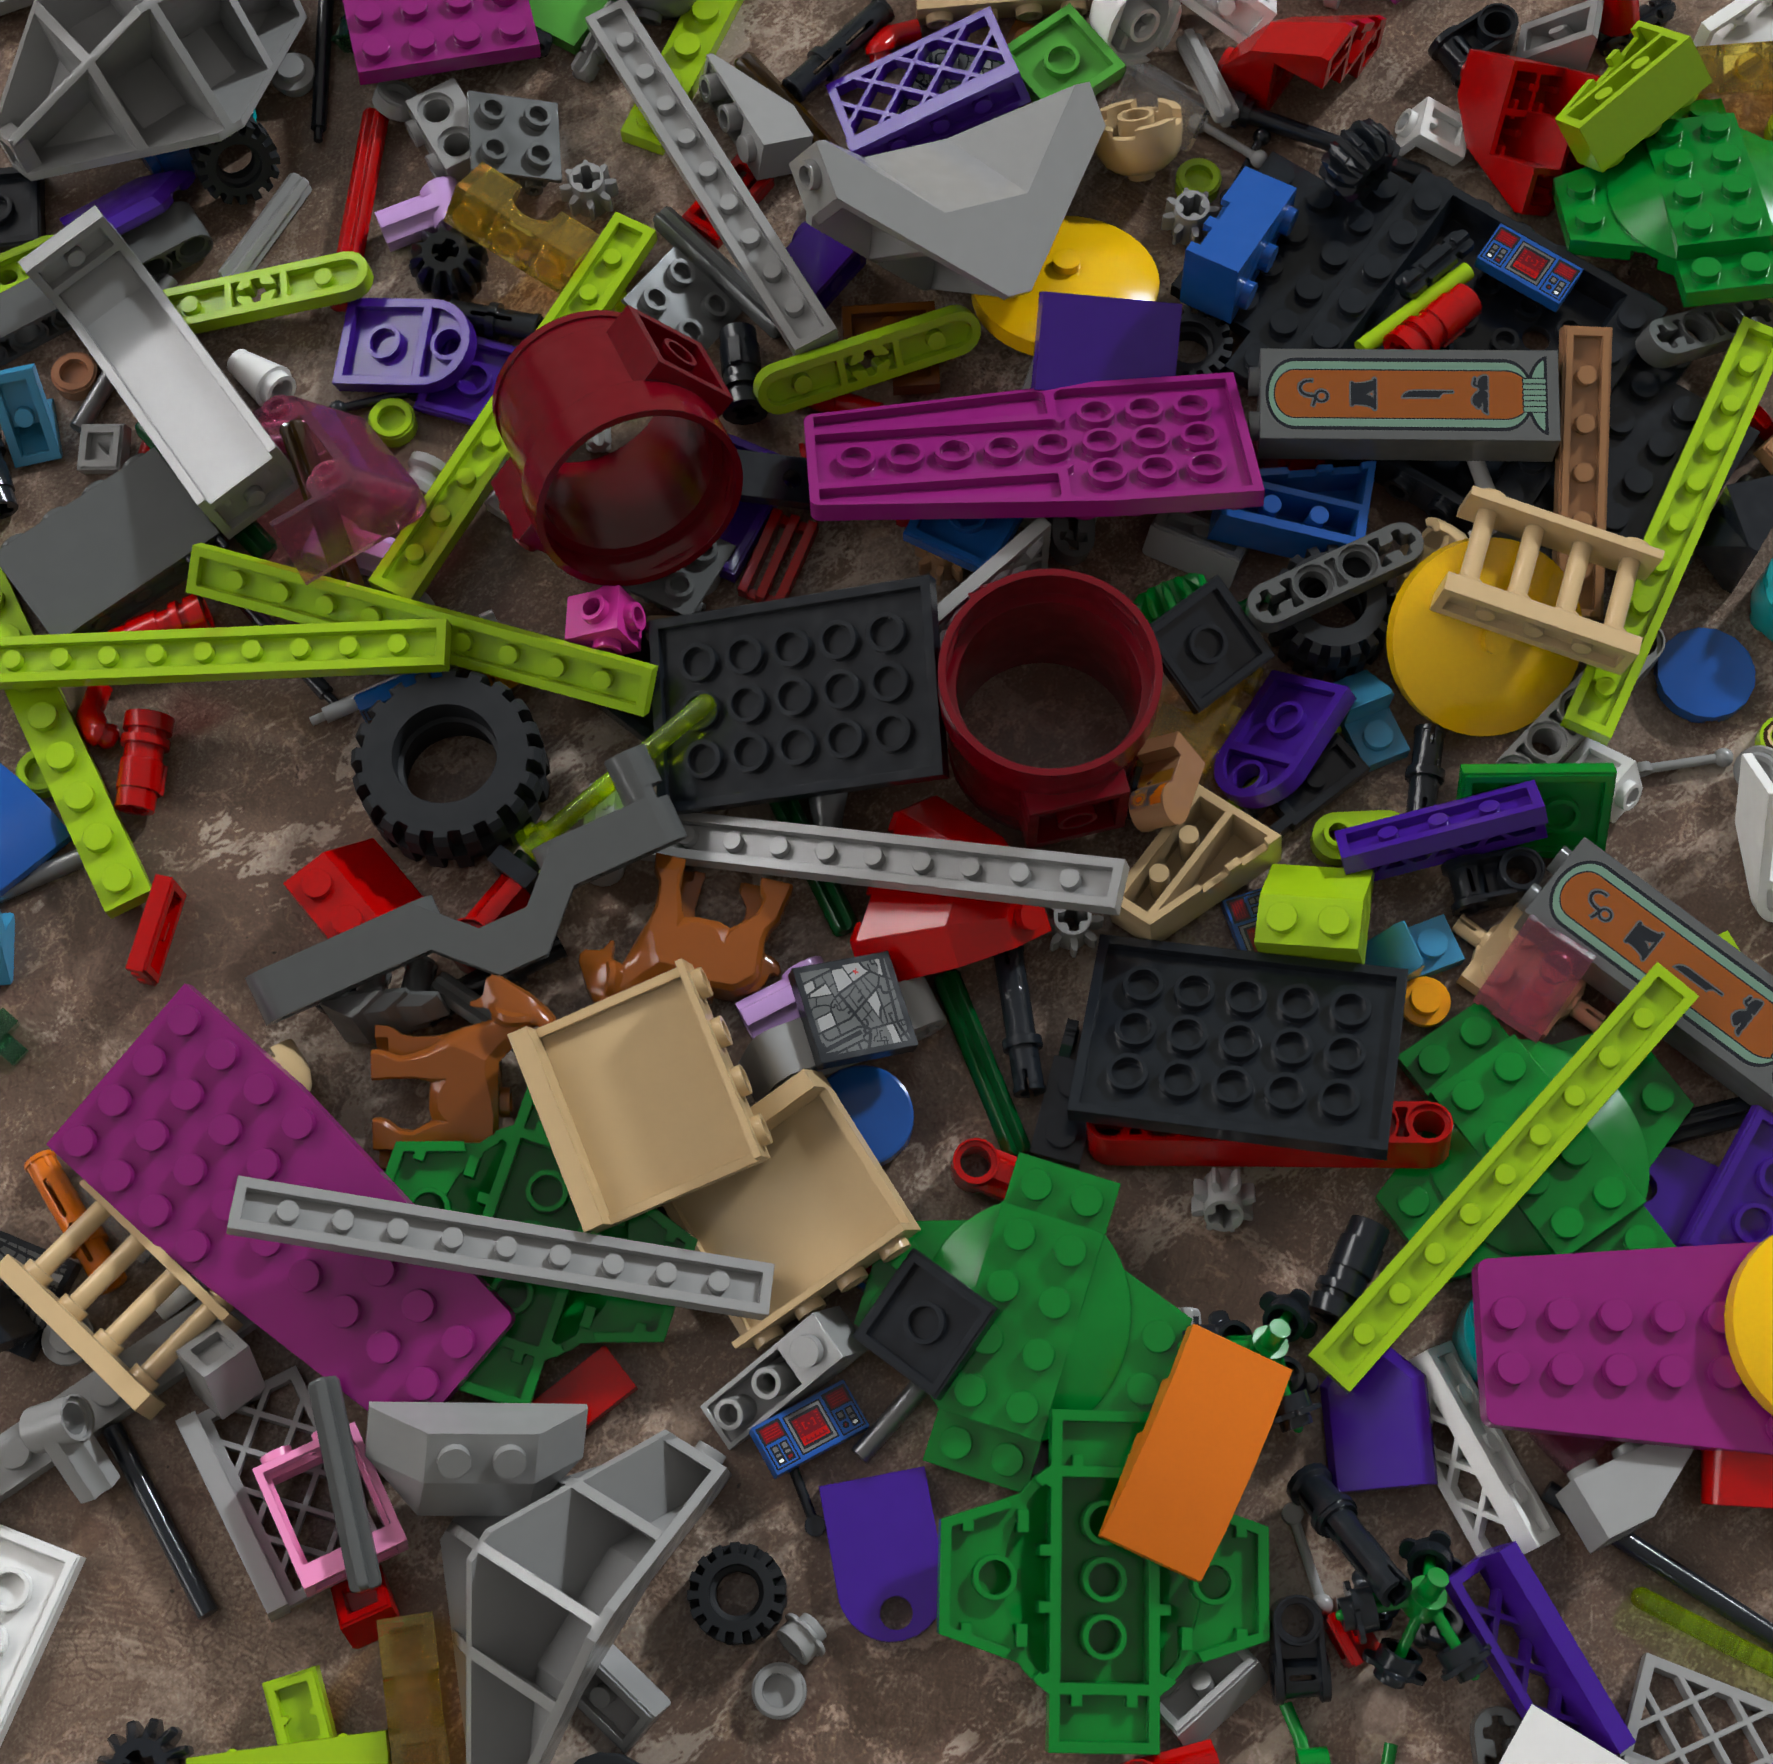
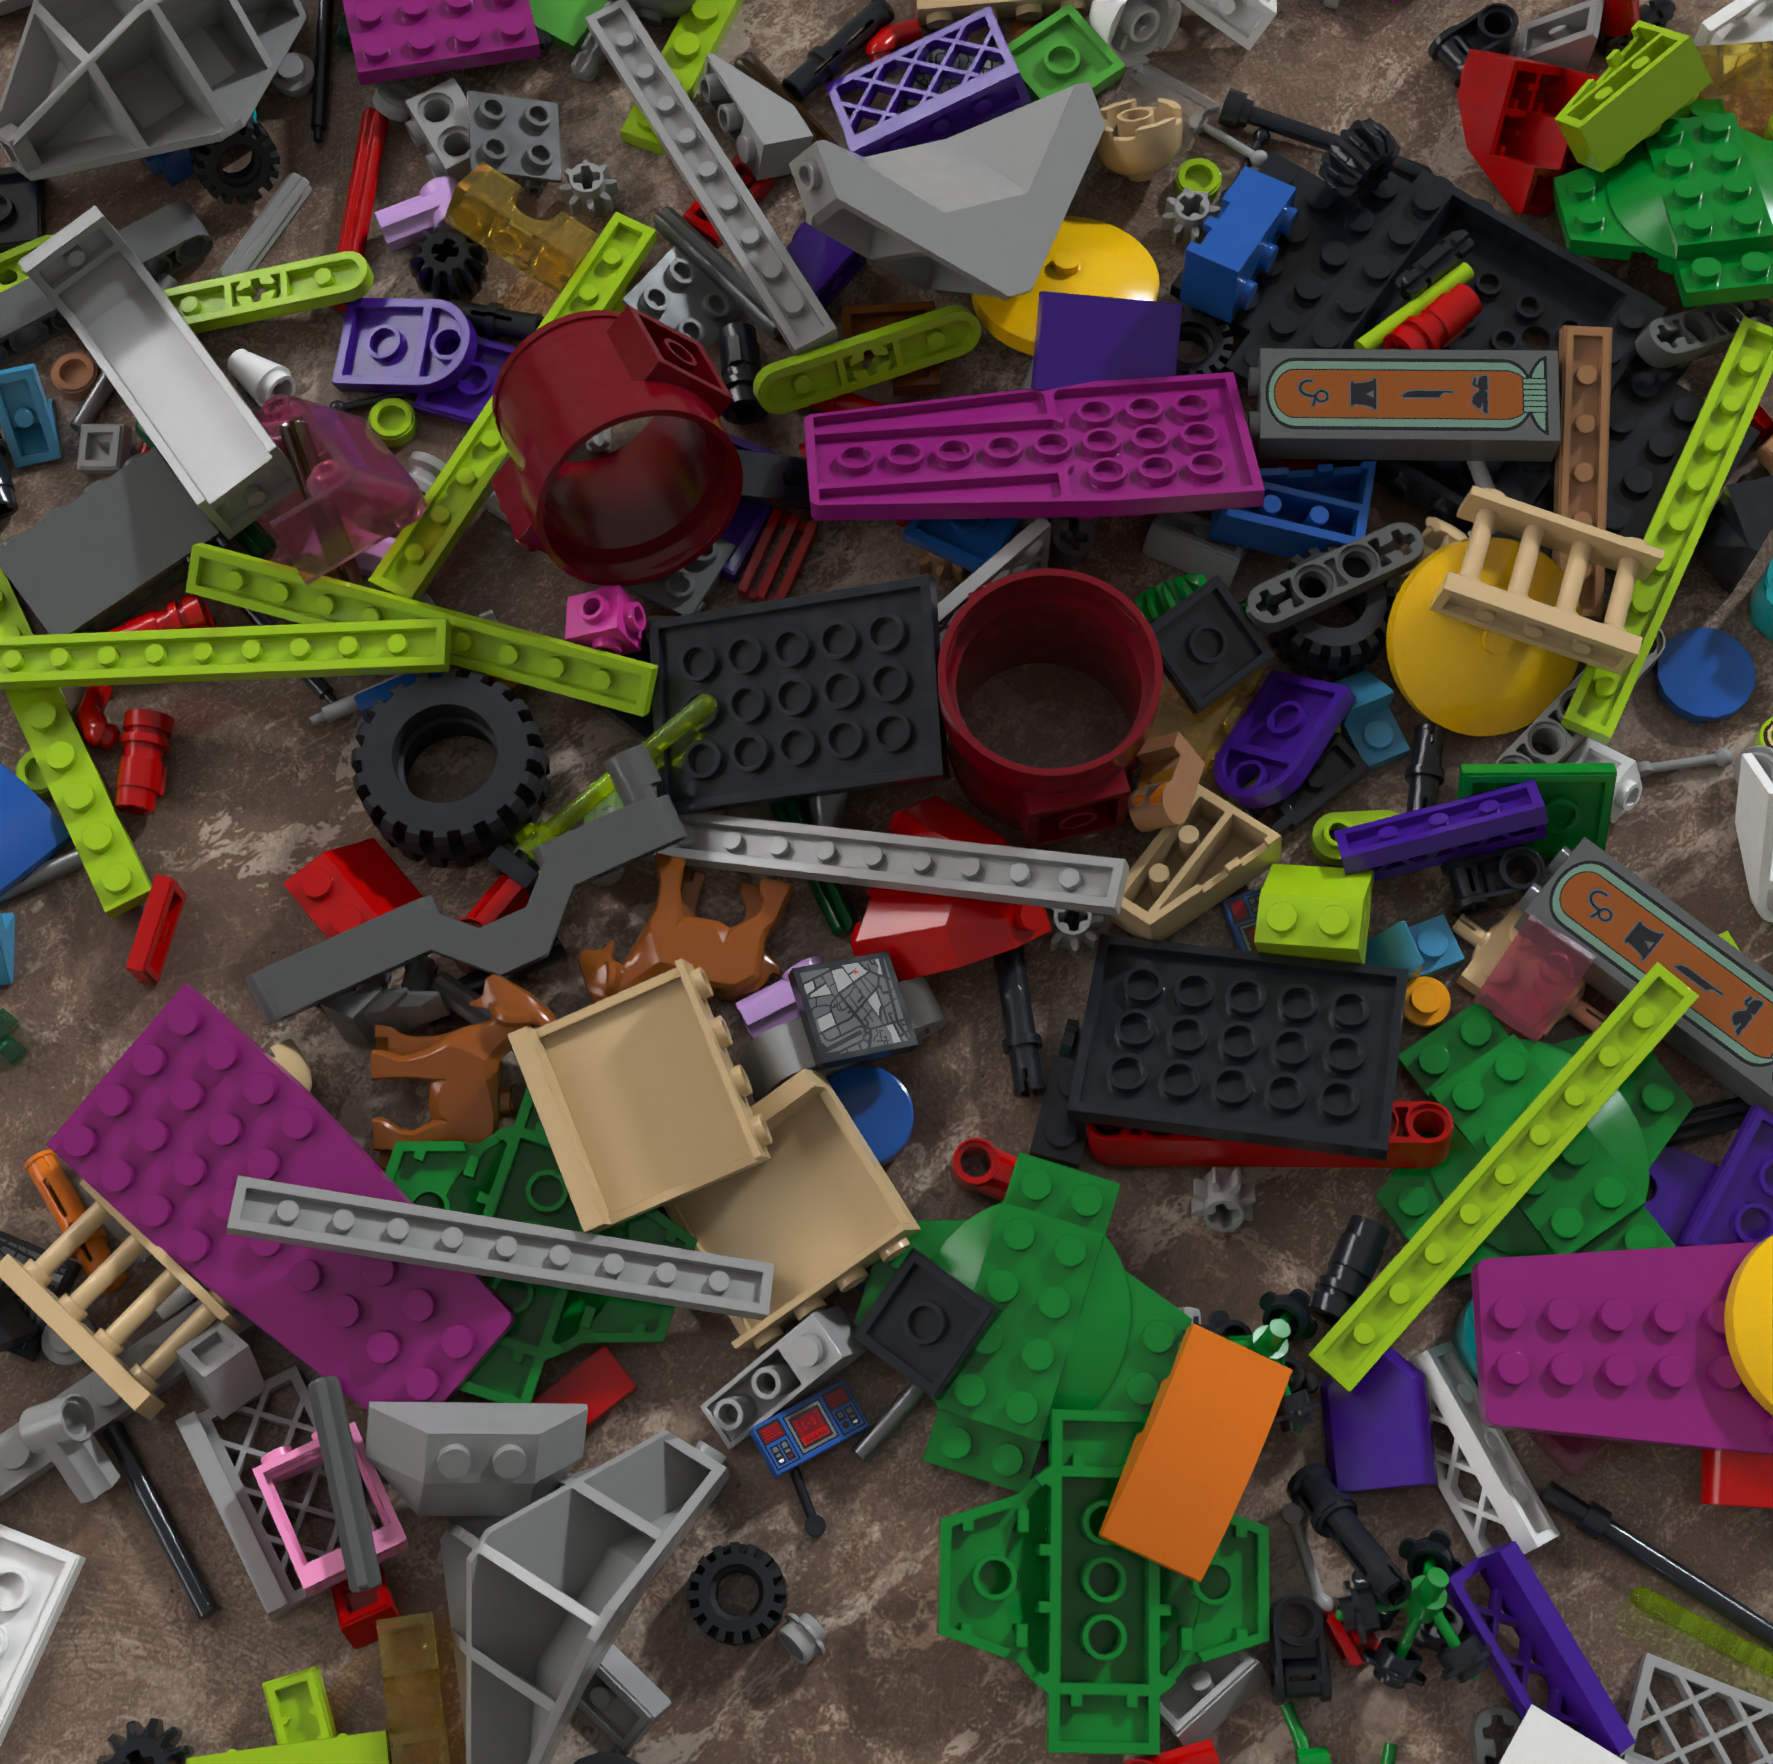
dark purple tile [60,169,196,236] -> none
light grey tile [751,1662,807,1720] -> none
dark purple tile [819,1466,938,1643] -> none
dark green axle [934,969,1031,1157] -> none
light grey axle [1176,28,1240,128] -> none
red brick [1217,15,1387,111] -> none
white bracket [1395,96,1467,166] -> none
tile [1474,223,1583,313] -> none
light grey slope [1555,1442,1694,1554] -> none

